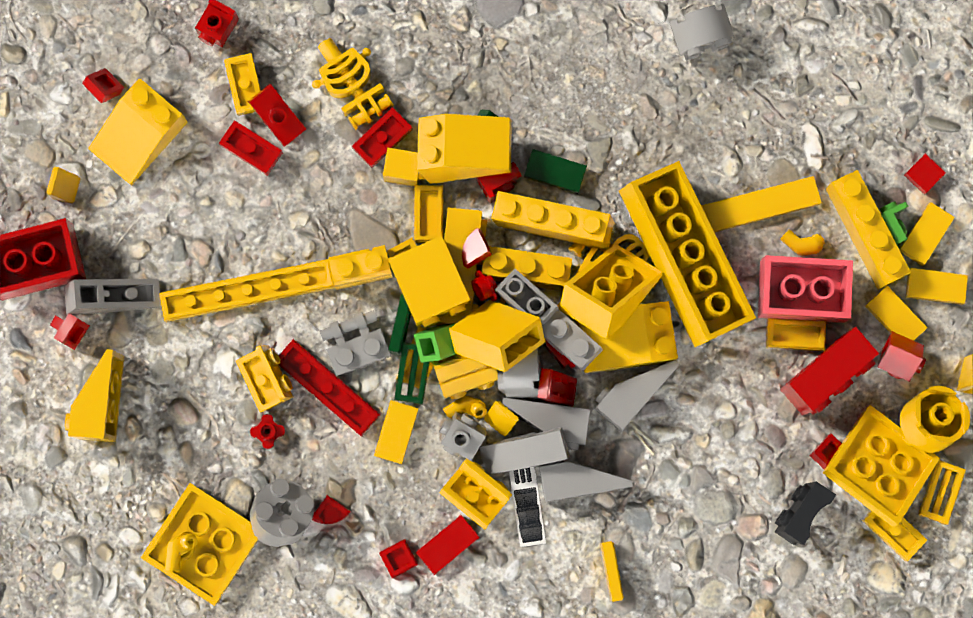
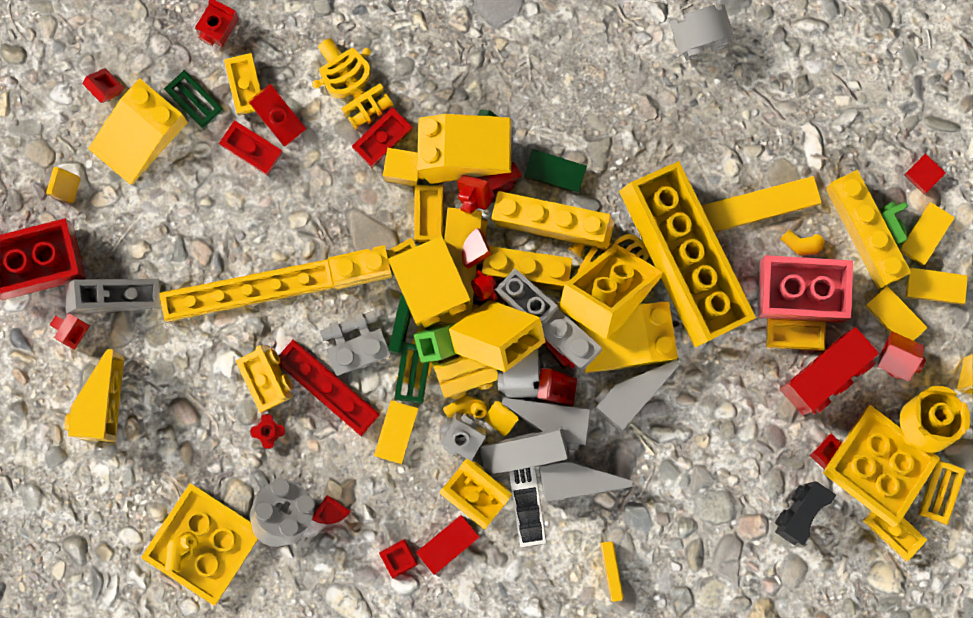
none -> dark green tile [164,70,225,130]
none -> red tile [457,175,491,214]

